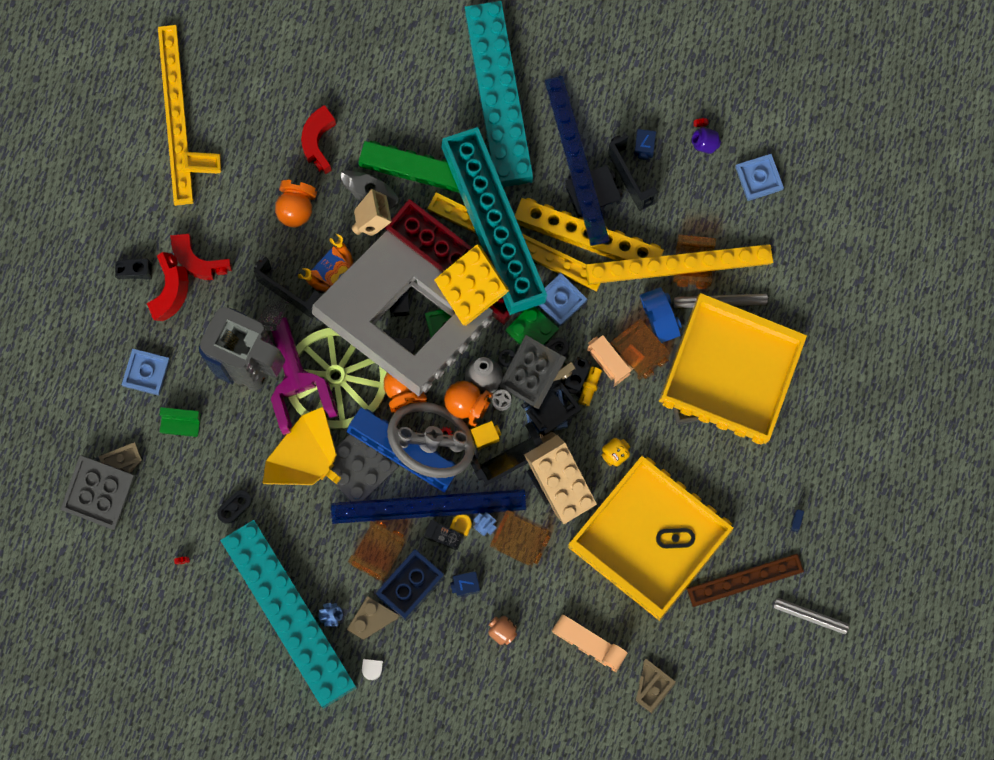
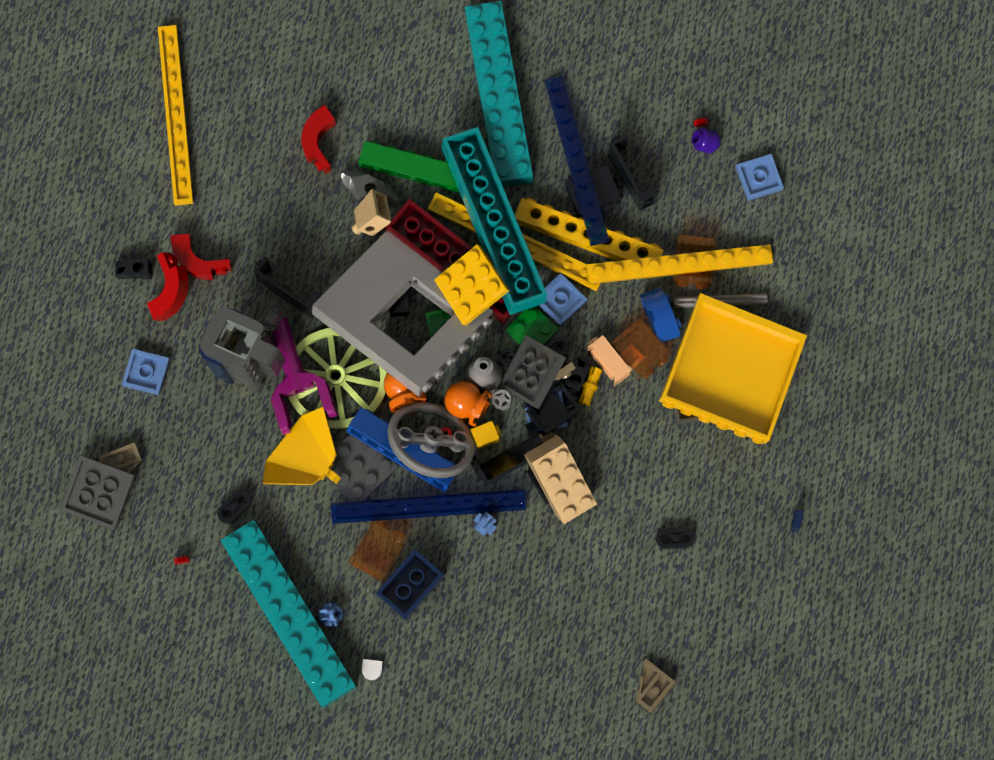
green panel [159,407,201,437] -> none
yellow tile [182,152,221,174] -> none
orange tile [275,180,317,228] -> none
torso [298,234,354,292] -> none
dark tan wing [347,596,400,640] -> none
black leg [424,520,464,550] -> none
yellow tile [449,514,472,536] -> none
dark blue brick [450,571,480,598] -> none
nougat head [488,616,517,645] -> none
clear orange panel [490,510,551,567] -> none
light nougat beam [552,614,628,672] -> none
yellow panel [568,456,733,621] -> none
yellow head [601,438,630,466] -> none
dark blue brick [634,129,656,160] -> none
reddish brown tile [687,553,804,607] -> none
light grey axle [774,598,849,634] -> none

